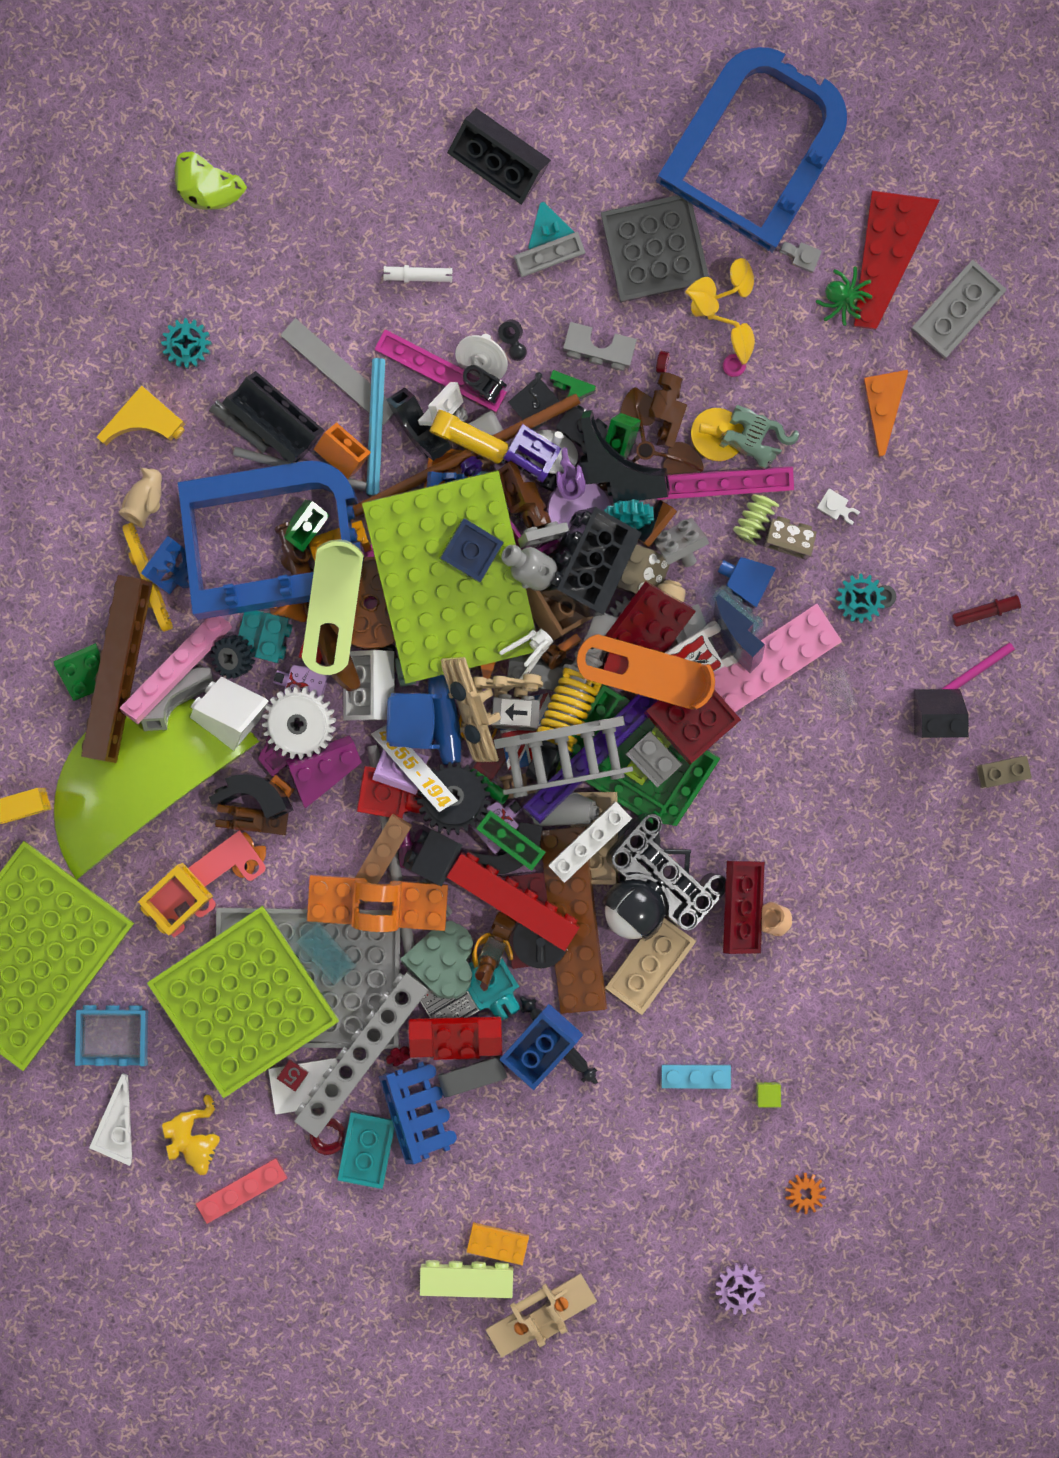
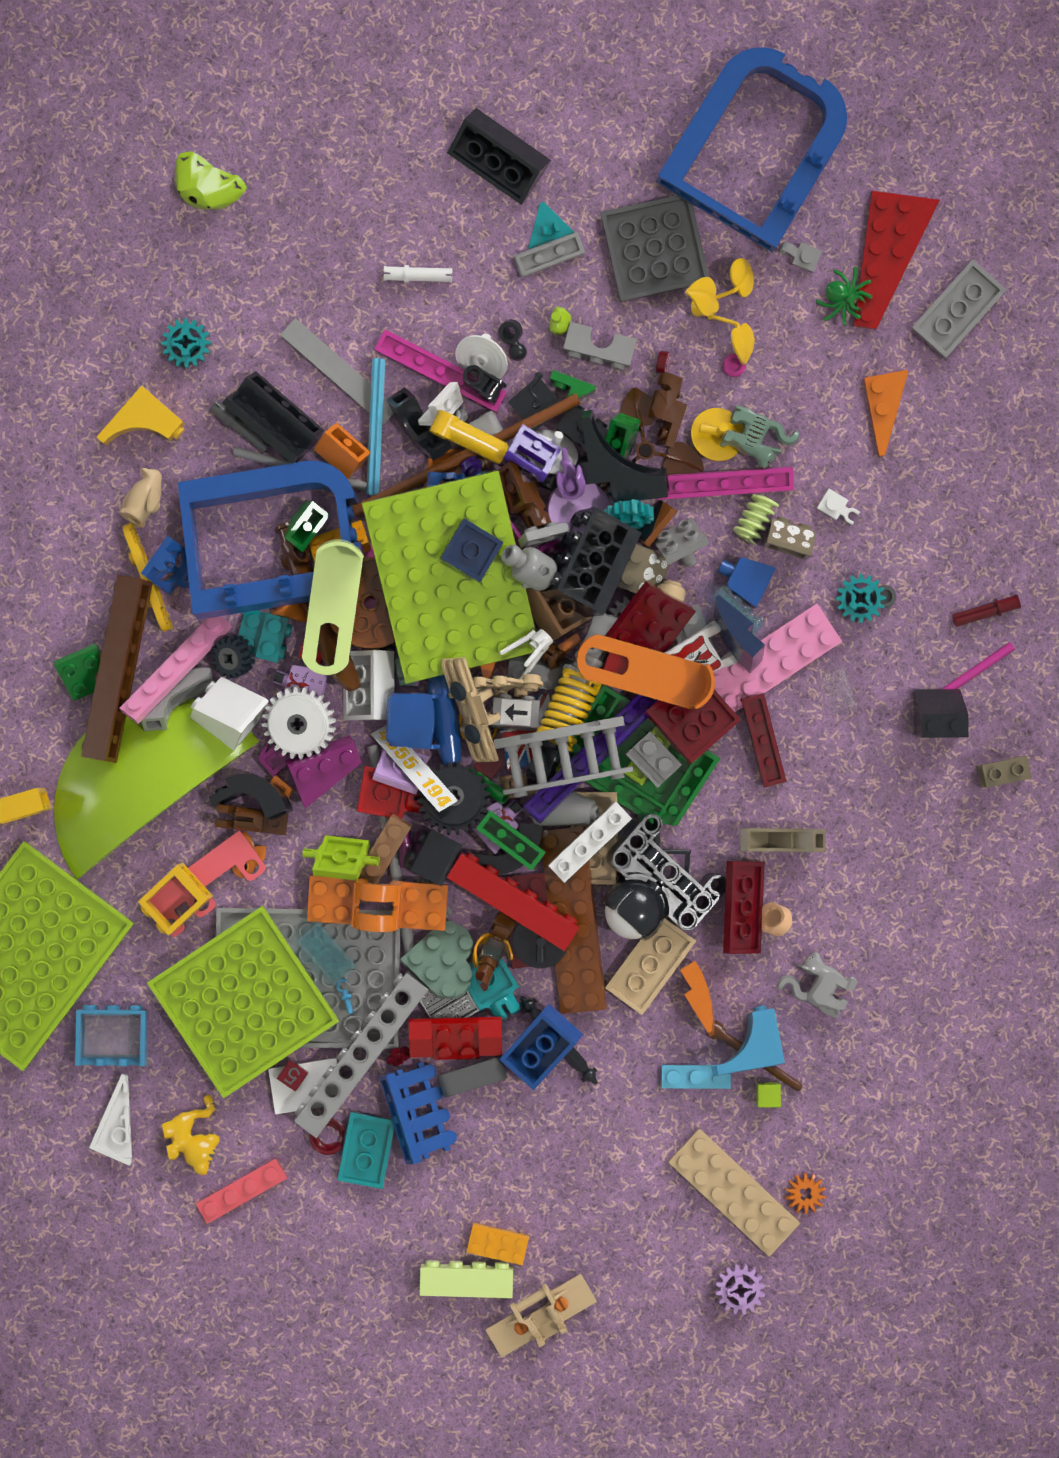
none -> lime plate [302,835,380,881]
none -> dark azure hand [336,979,354,1014]
none -> lime piece [549,307,571,336]
none -> tan plate [668,1128,801,1257]
none -> orange slope [680,960,715,1037]
none -> reddish brown piece [706,1020,802,1091]
none -> dark azure arch [711,1005,785,1077]
none -> dark tan arch [740,828,826,852]
none -> dark red plate [741,693,787,788]
none -> light grey animal [777,952,858,1019]

